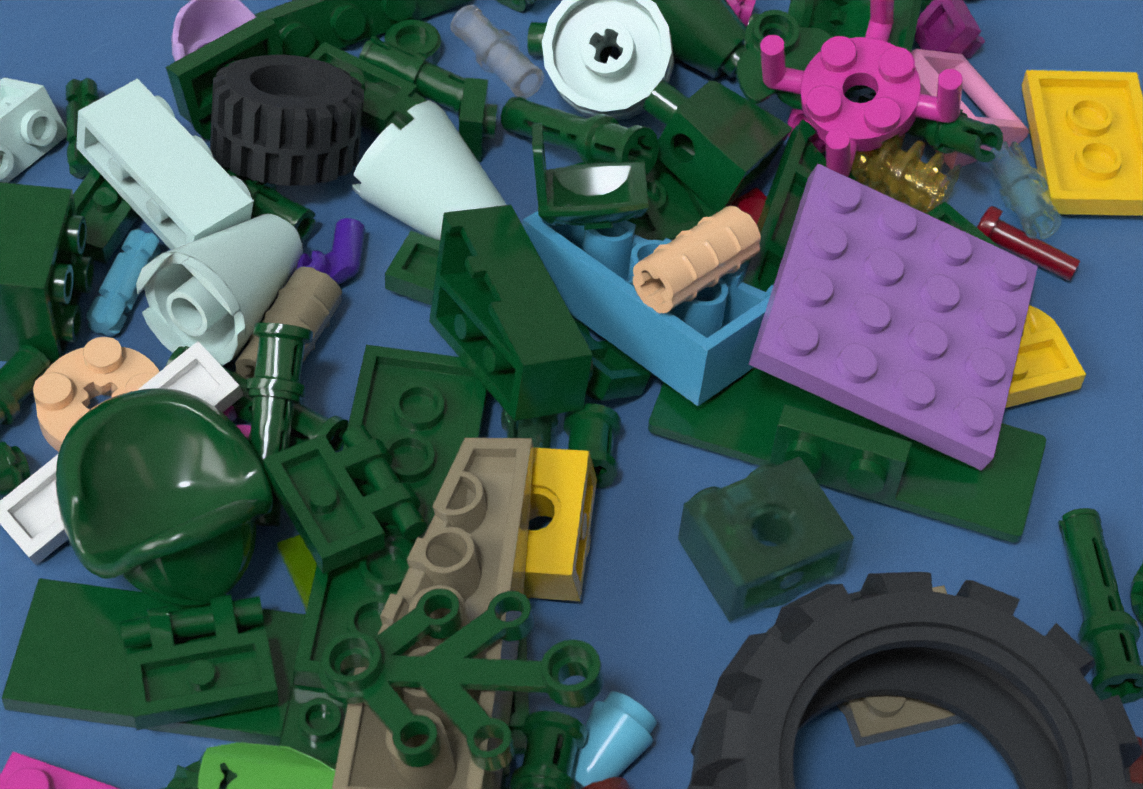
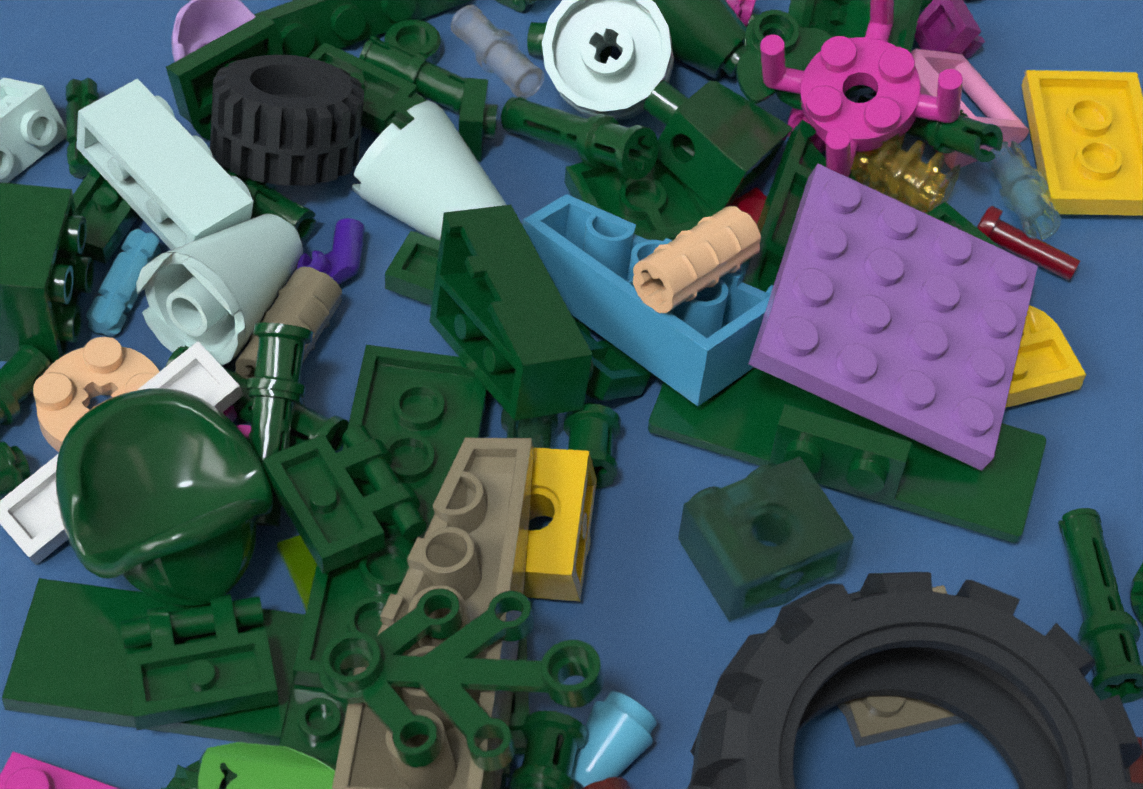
dark green piece [532,123,649,230] -> none

